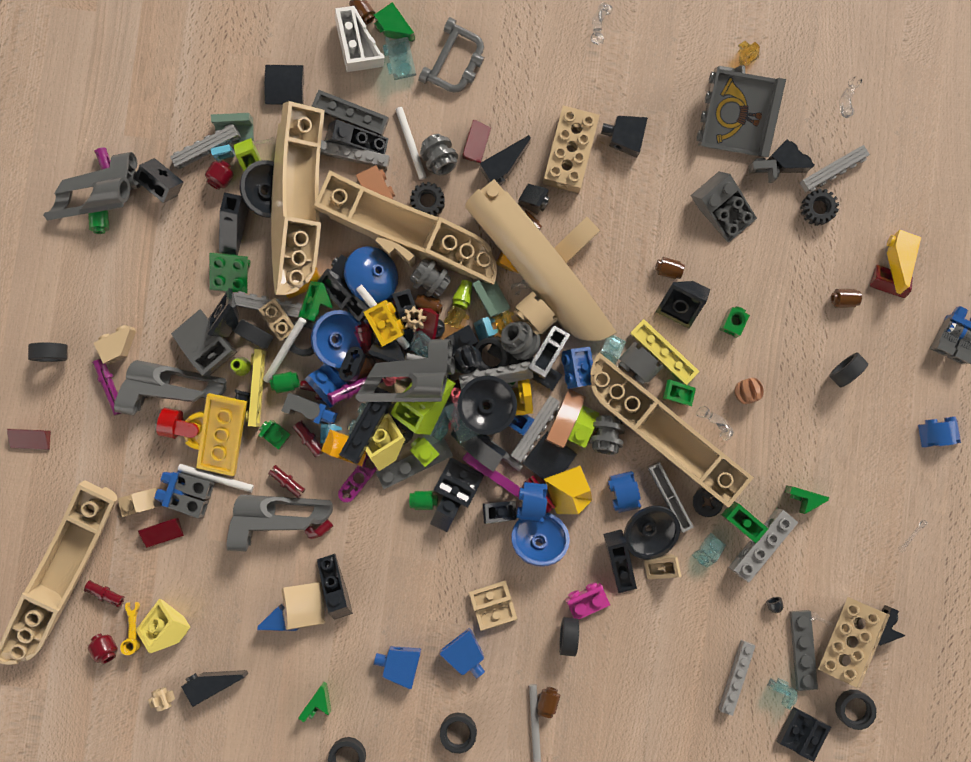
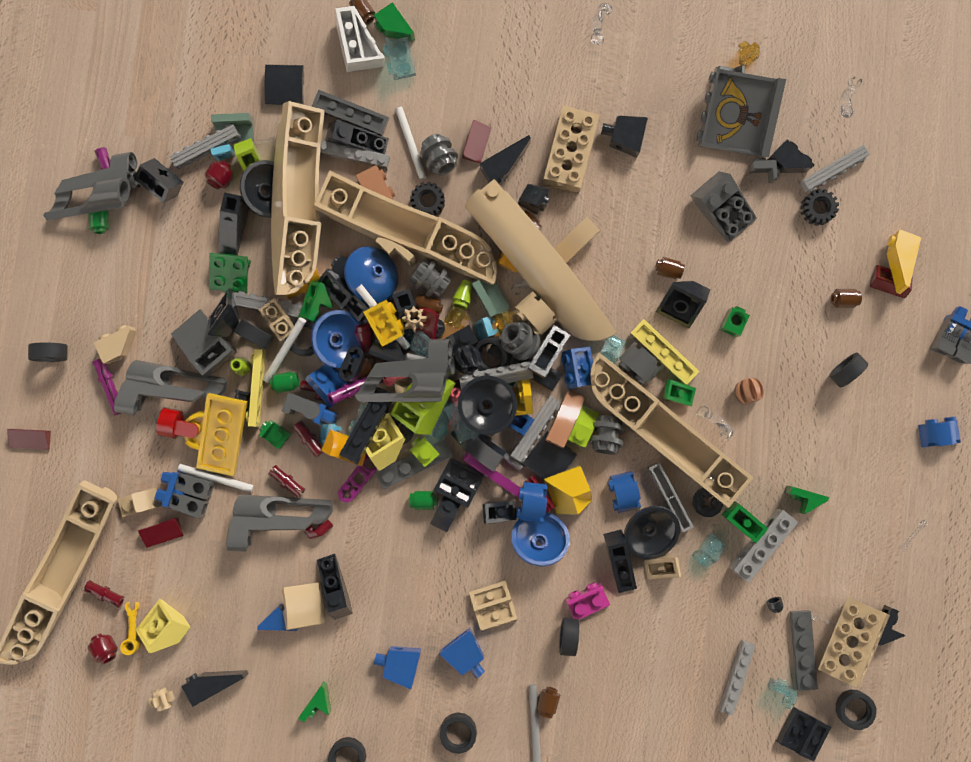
dark grey bar [418,17,485,93] -> none

